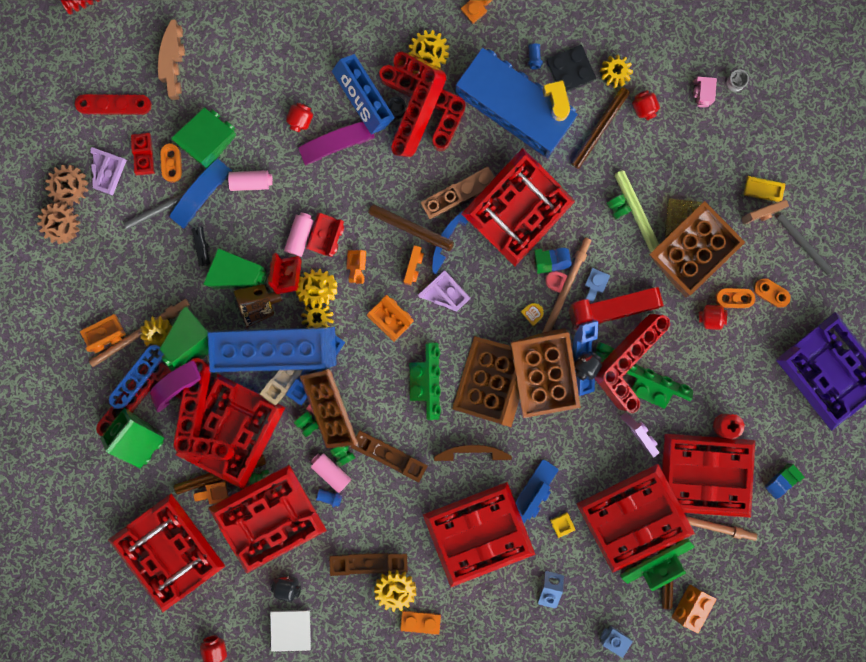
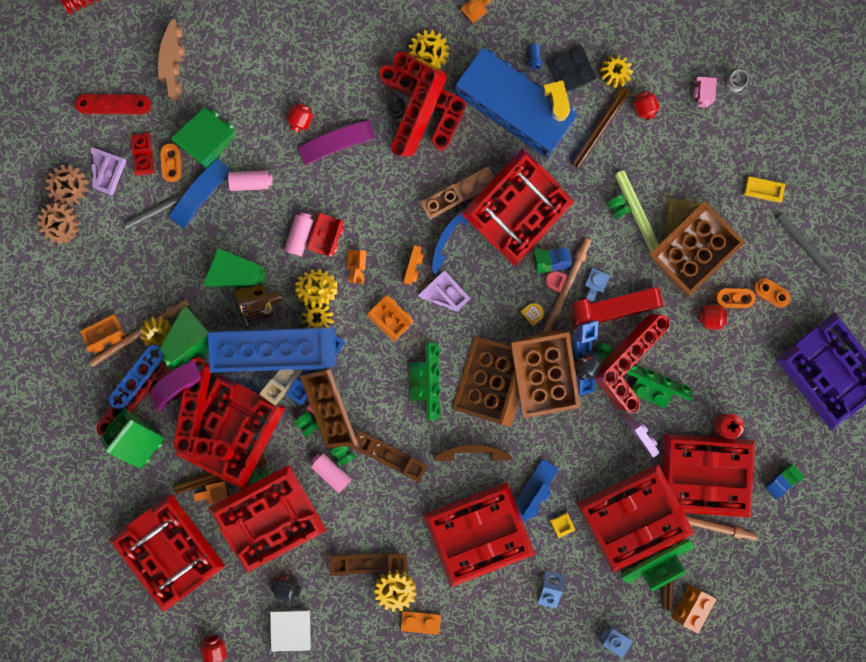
black pin [191,227,211,267] -> none
red bracket [268,253,302,294] -> none
blue pin [316,489,342,507] -> none
blue brick [332,54,395,134] -> none
reddish brown axle [368,204,454,252] -> none
nougat plate [741,200,789,225] -> none

